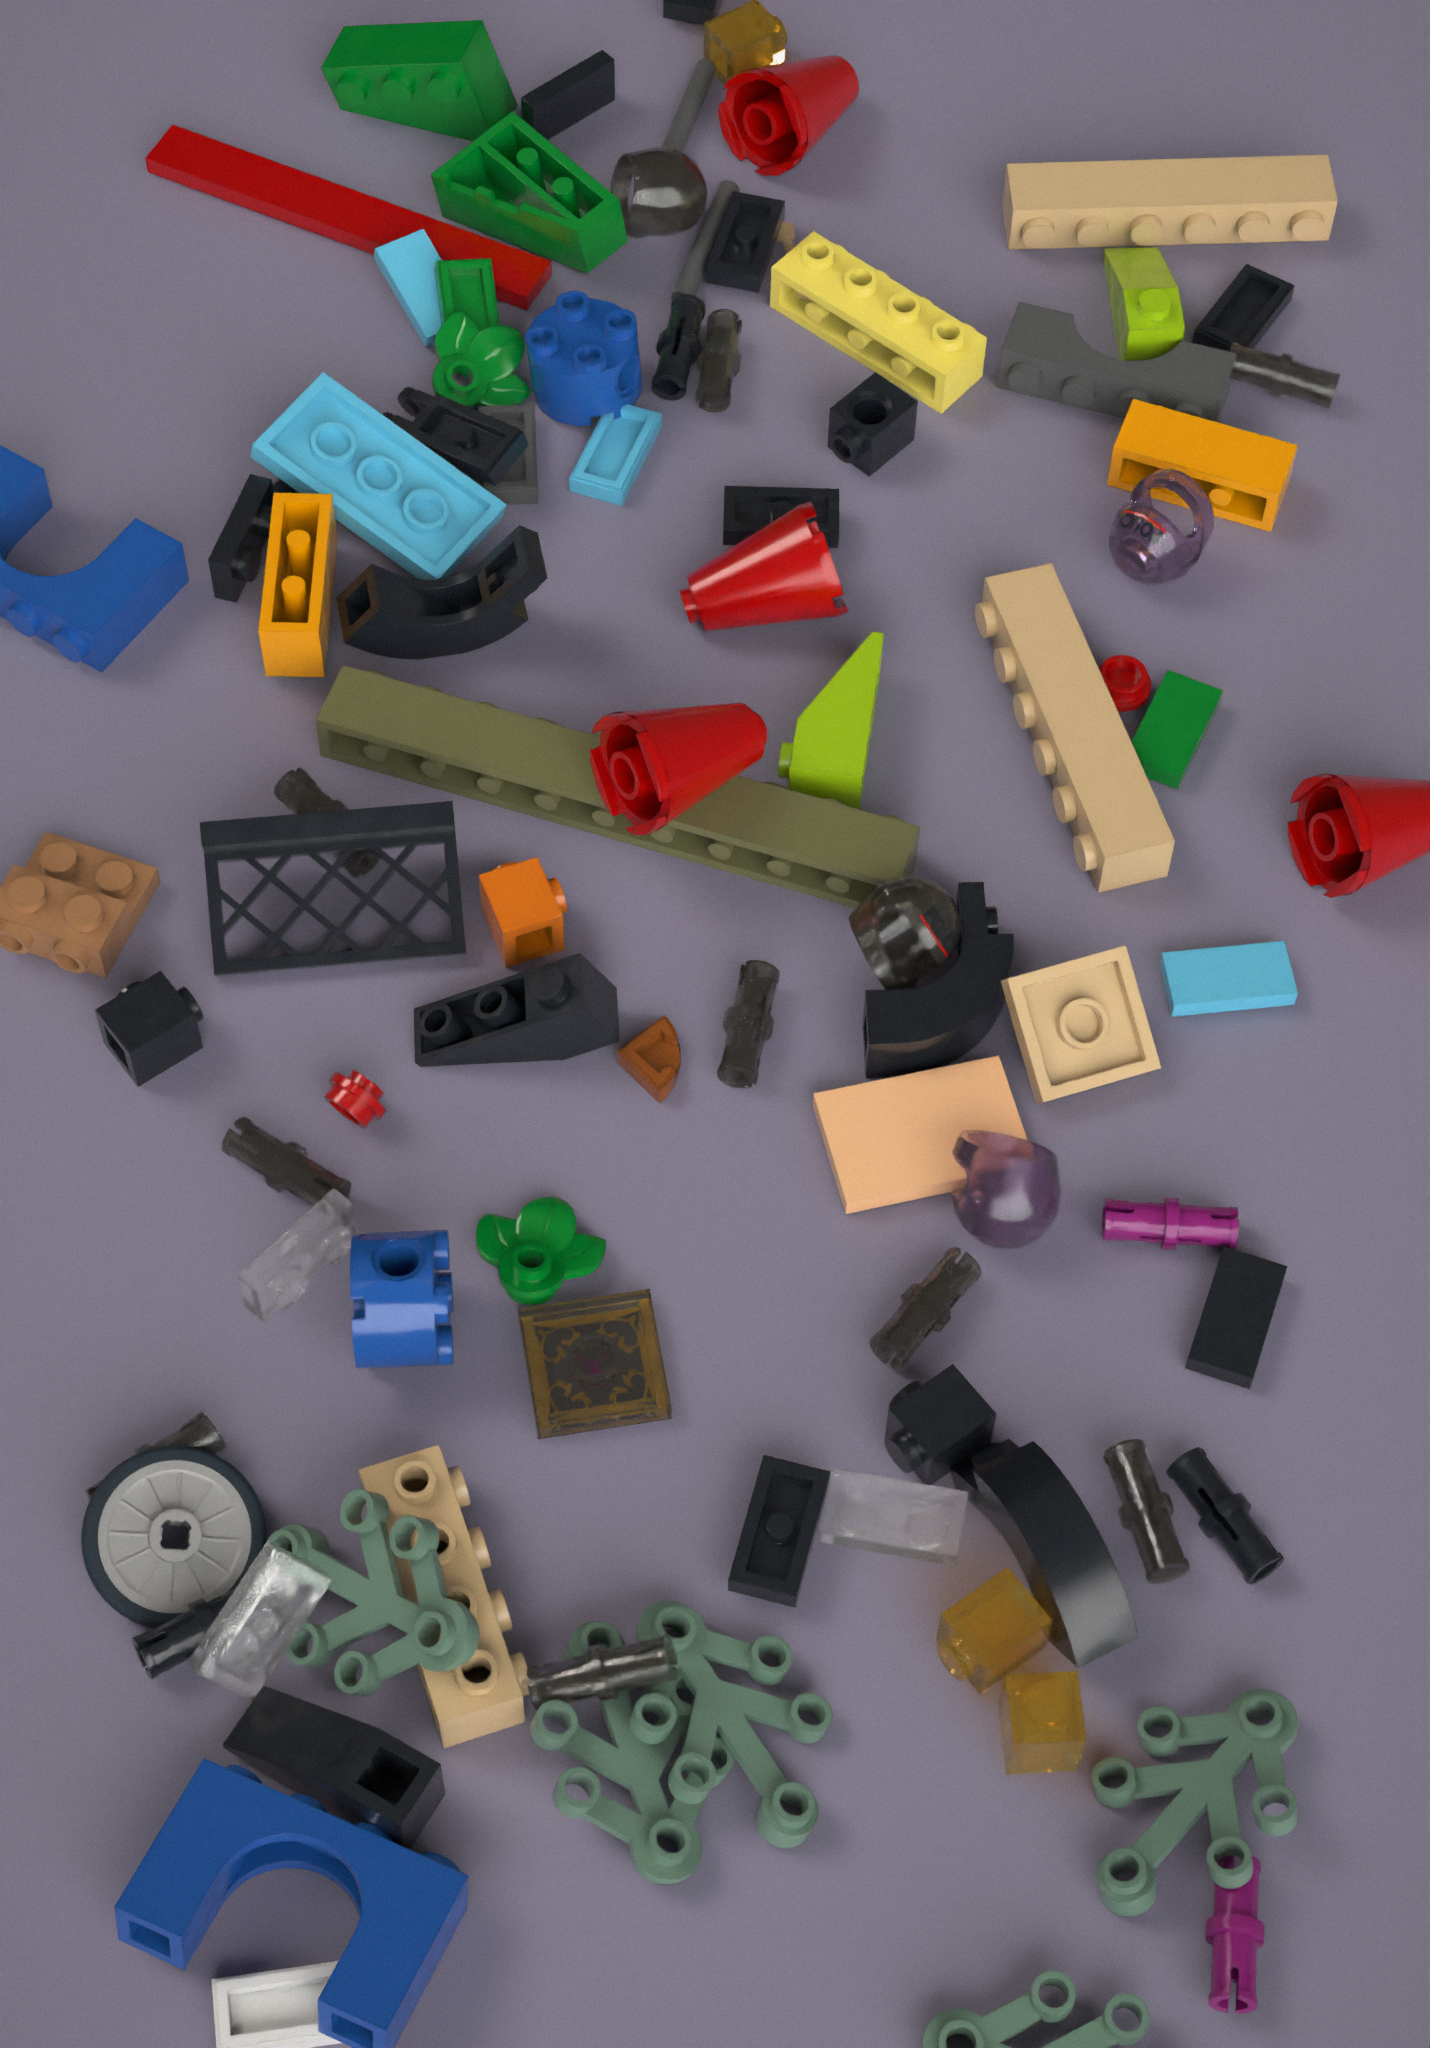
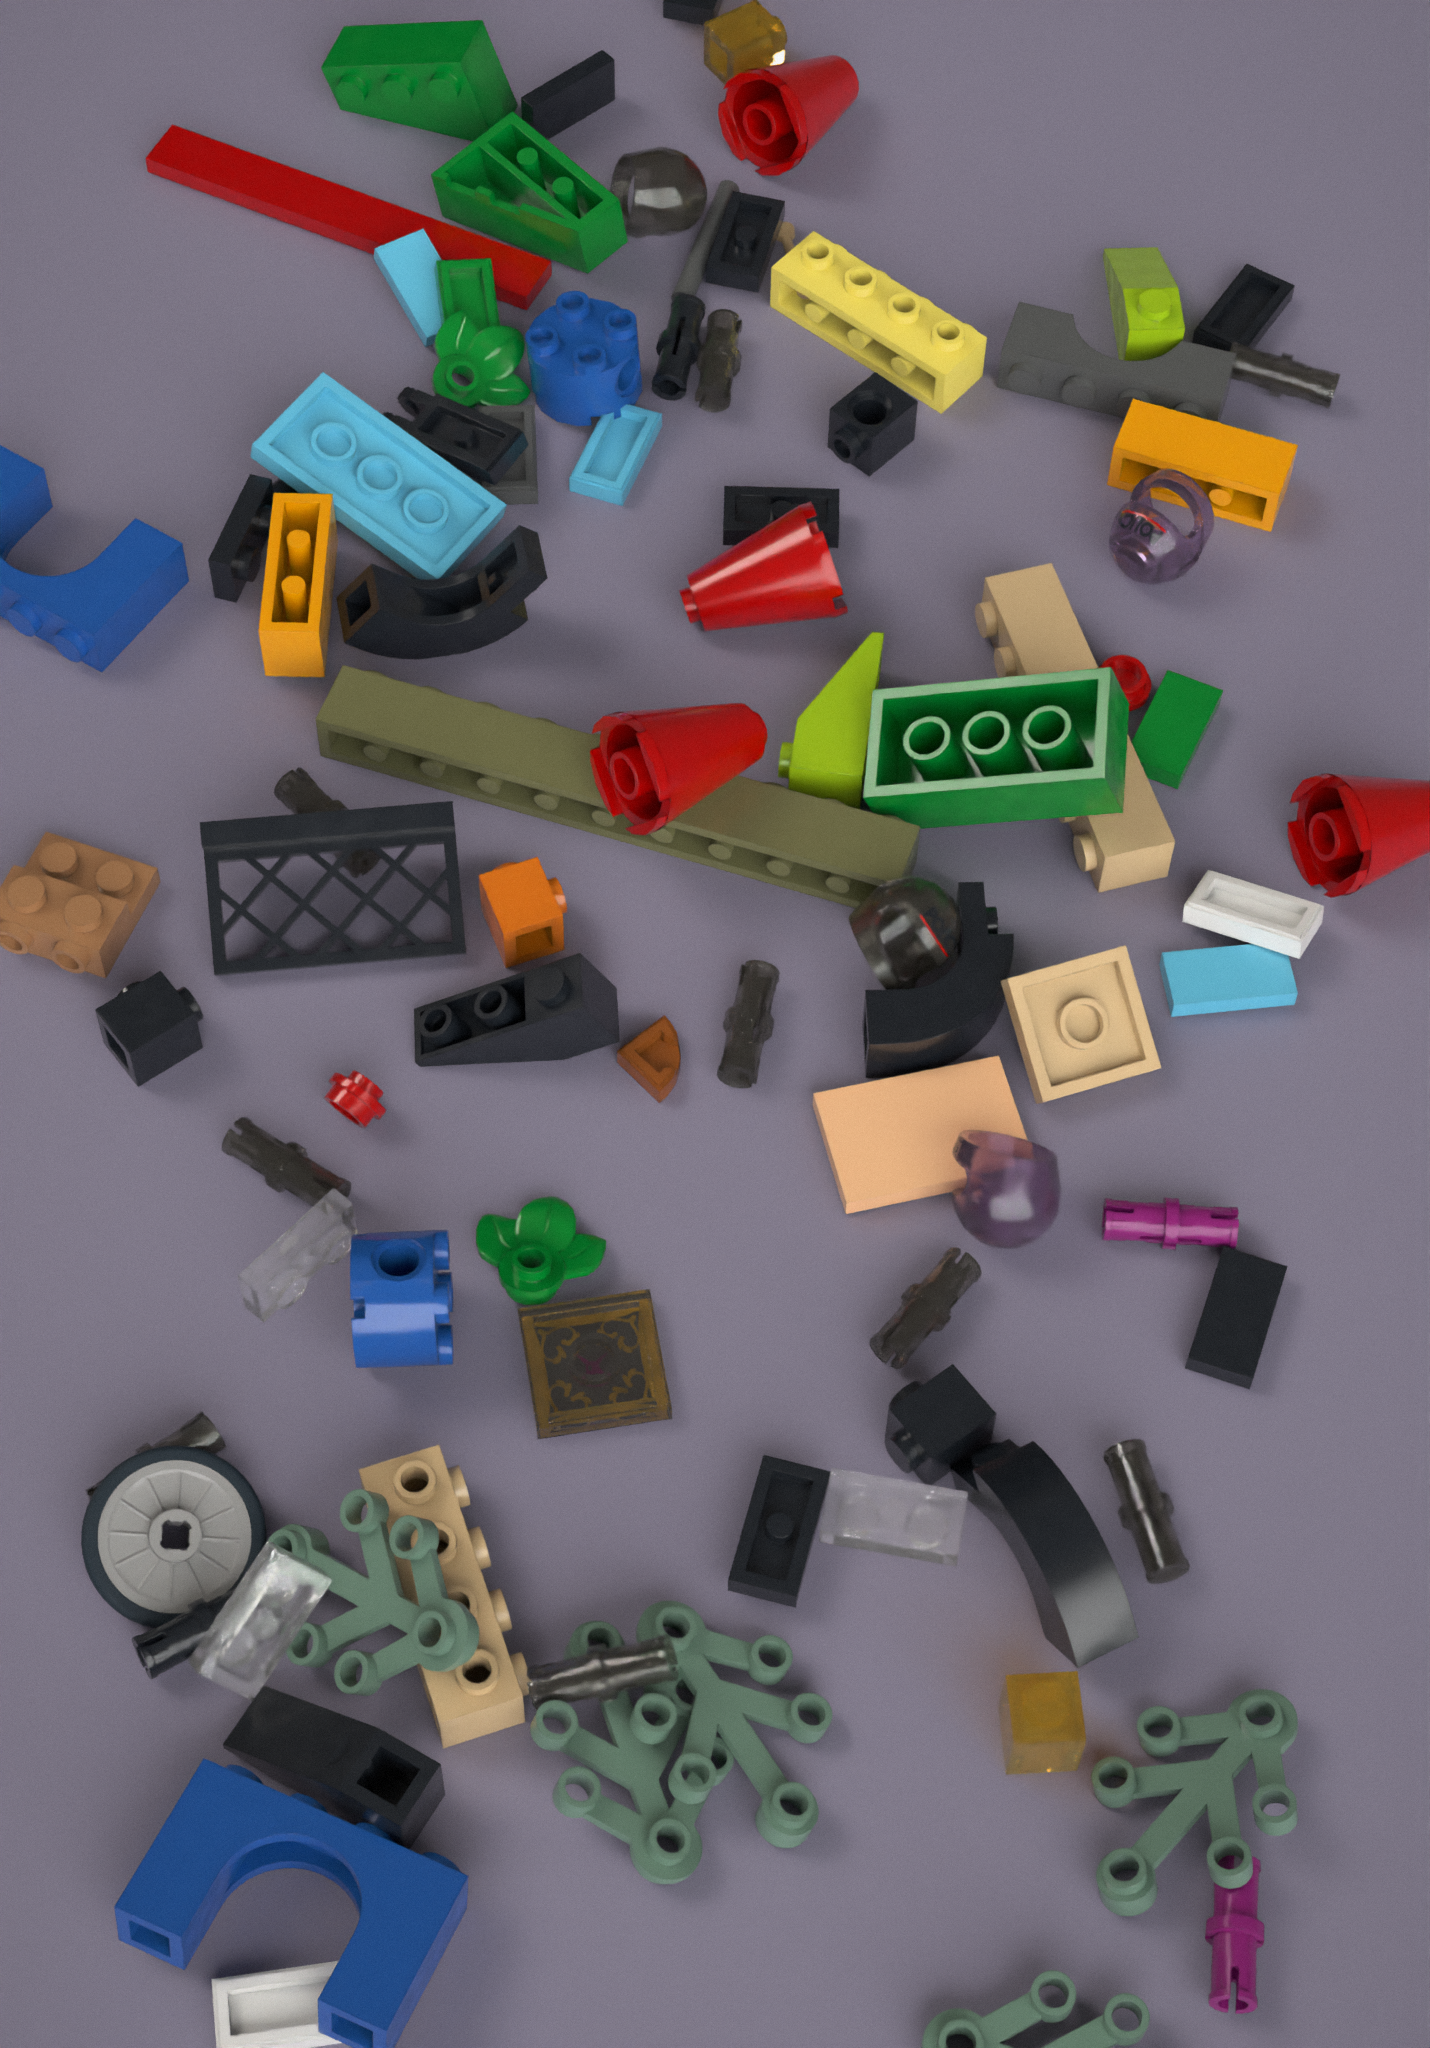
dark grey bar [652,59,717,182] -> none
clear yellow brick [936,1567,1053,1695] -> none
tan brick [1002,155,1338,250] -> none
black pin [1166,1447,1284,1585] -> none
none -> green brick [863,667,1129,829]
none -> white tile [1182,870,1324,959]

